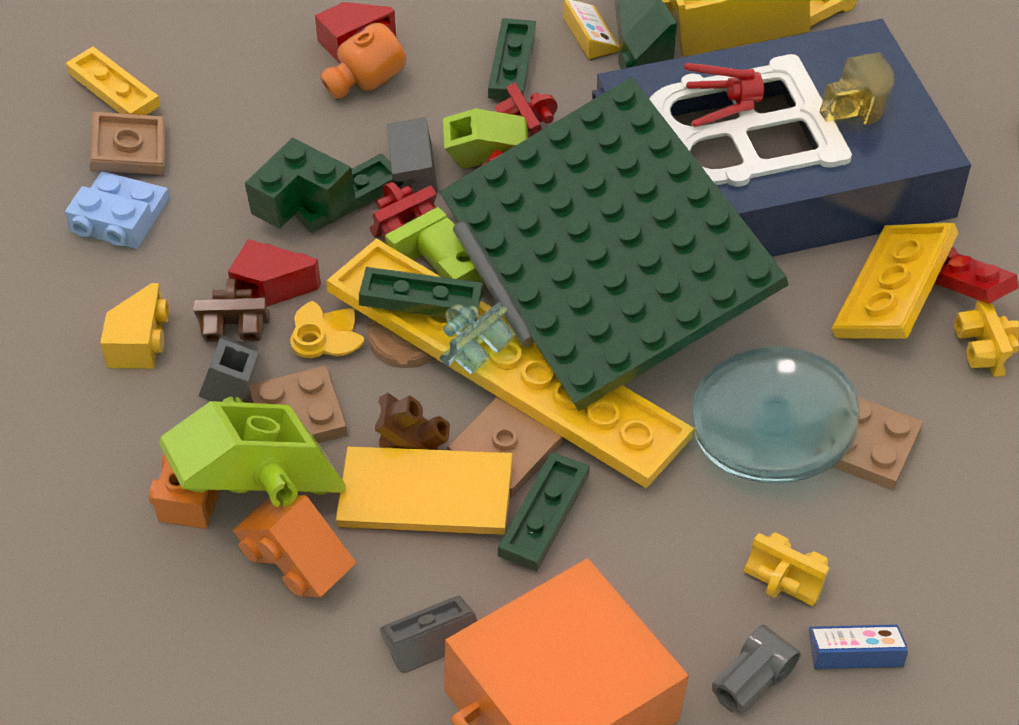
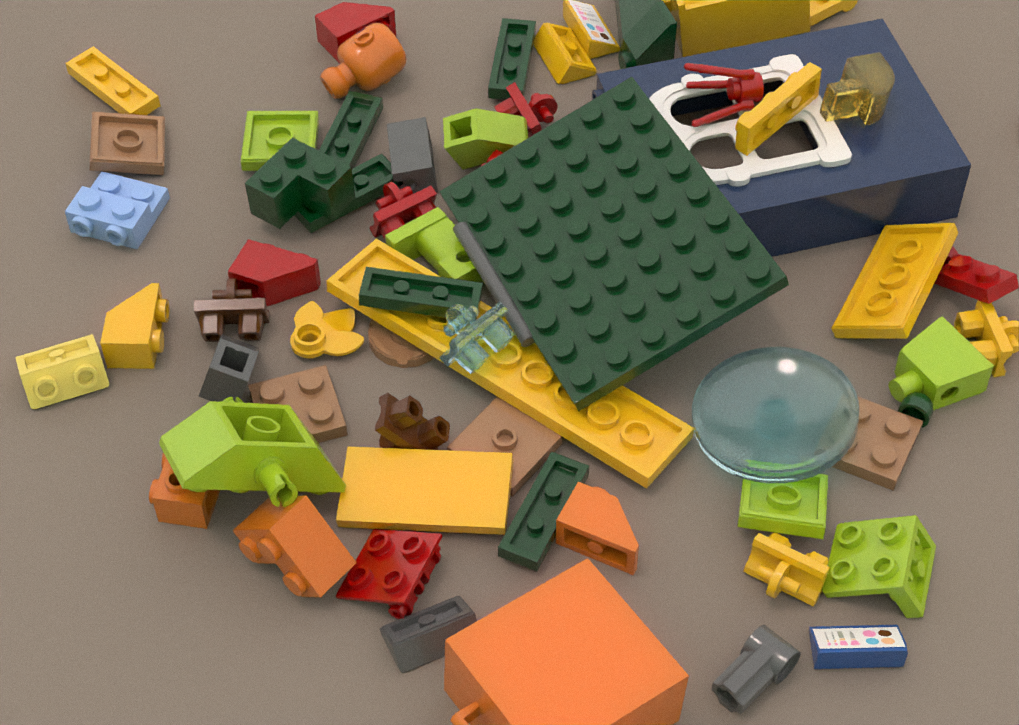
none -> light yellow bracket [15,334,109,409]
none -> lime plate [241,111,319,171]
none -> dark green plate [319,91,383,169]
none -> red hinge [335,529,443,620]
none -> yellow slope [534,22,597,84]
none -> orange slope [556,482,639,575]
none -> yellow plate [735,62,822,156]
none -> lime plate [737,463,828,539]
none -> lime bracket [822,515,936,618]
none -> lime torso [888,316,994,410]
none -> dark green hinge [898,392,933,428]

